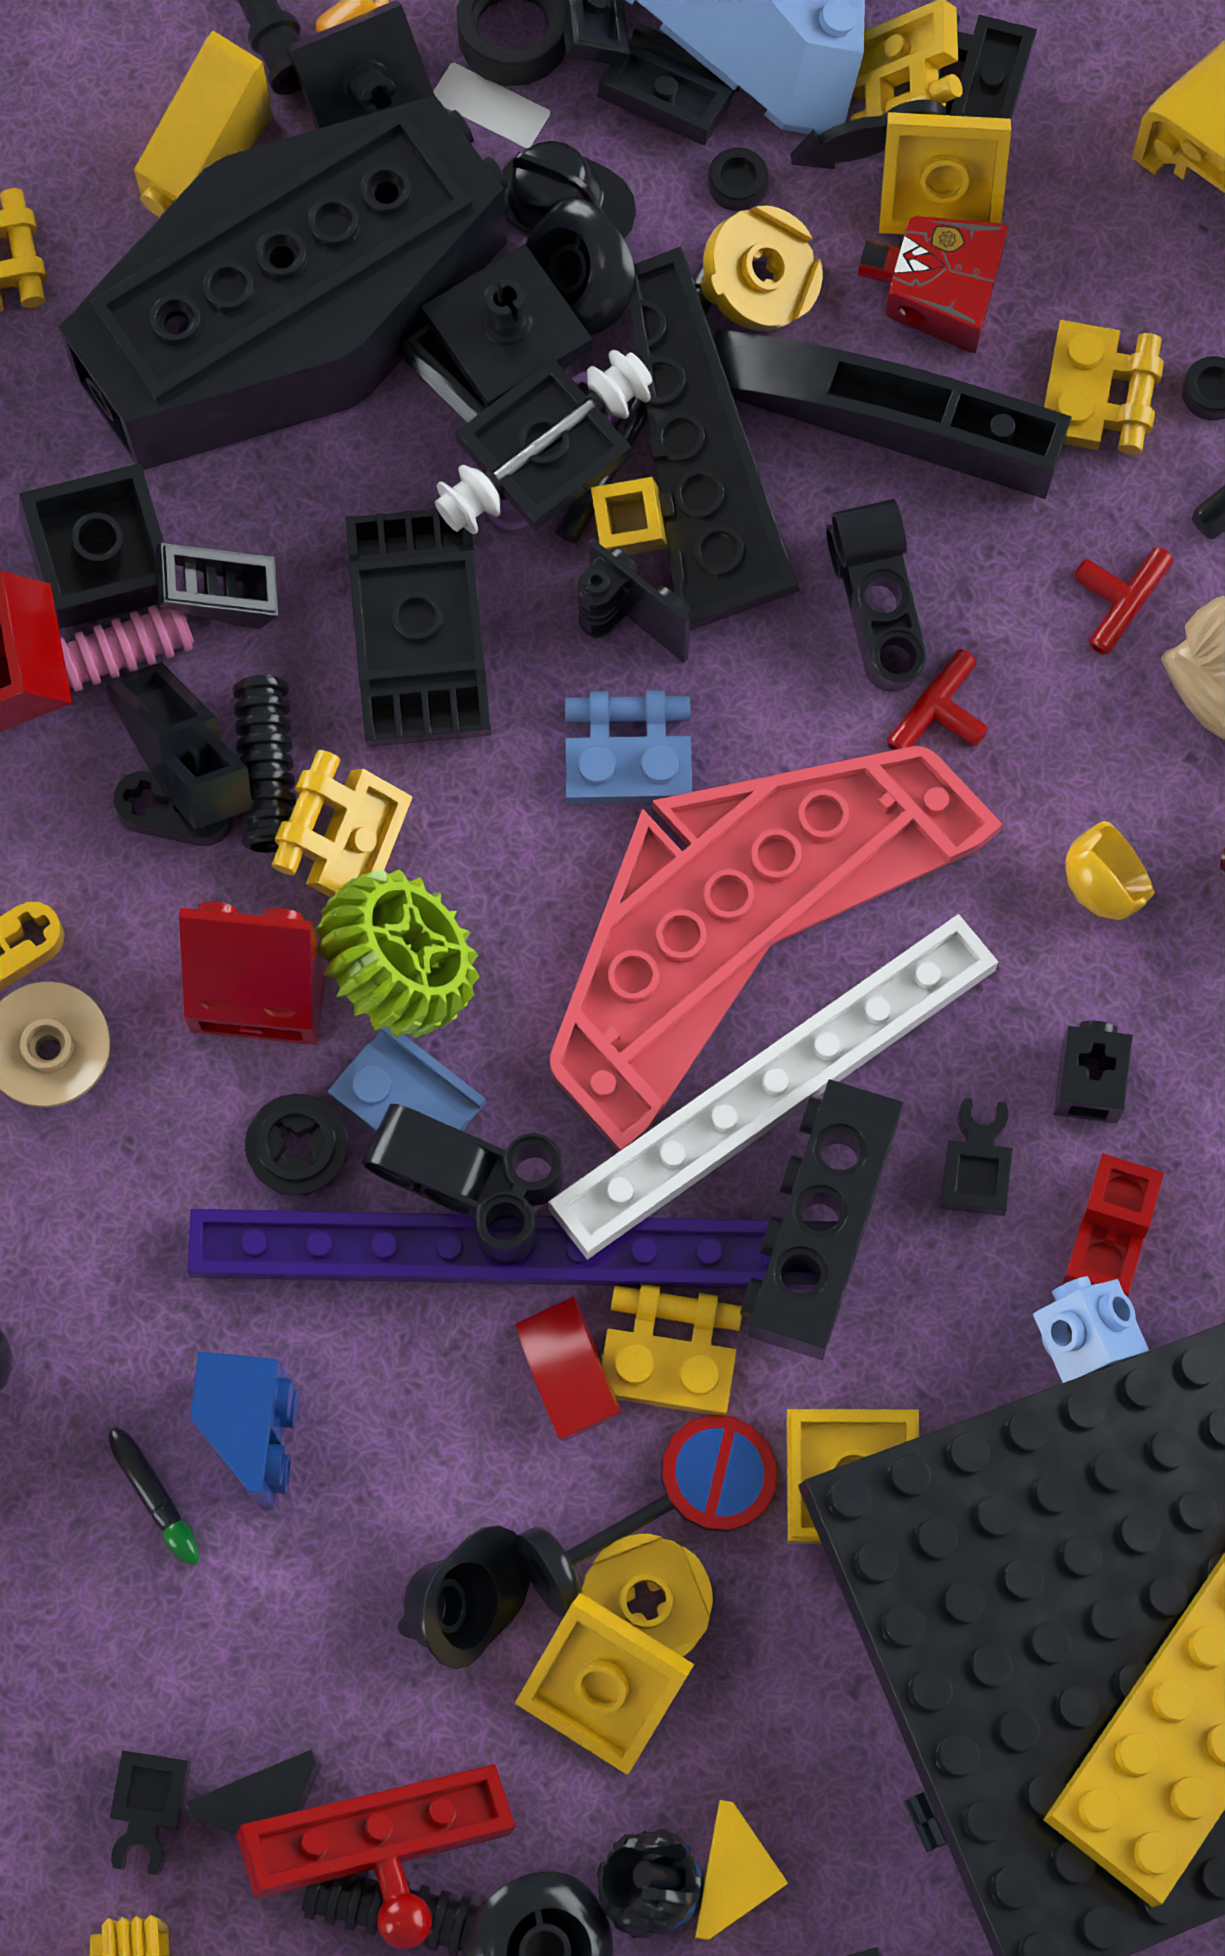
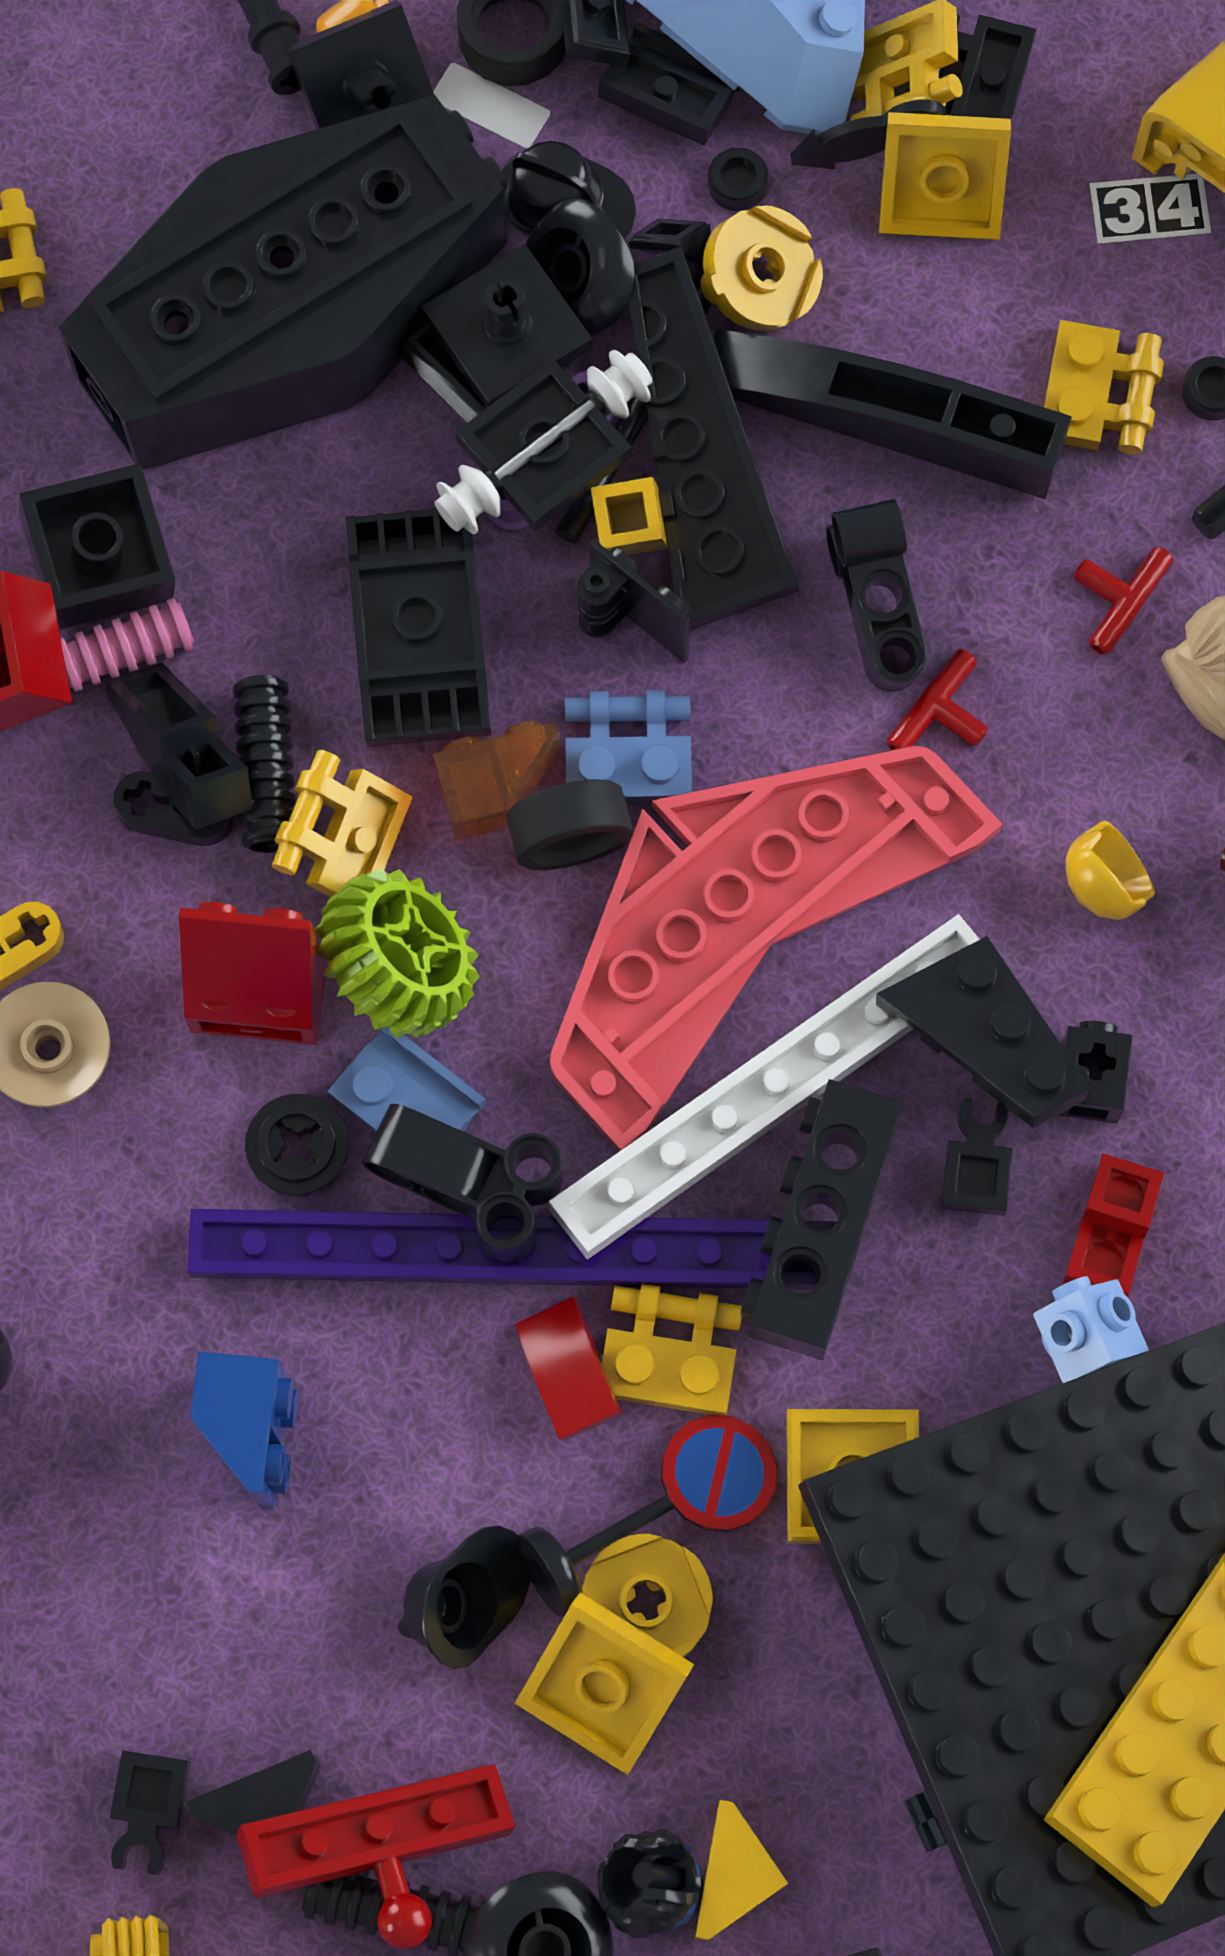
black piece [109,1427,200,1566] -> none
yellow slope [134,31,273,217] -> none
black slope [156,543,278,629] -> none
red torso [858,216,1009,353] -> none
none -> clear orange slope [433,721,560,842]
none -> black tyre [506,779,633,870]
none -> black slope [628,218,711,264]
none -> black wing [876,936,1090,1128]
none -> white sticker [1089,174,1211,244]

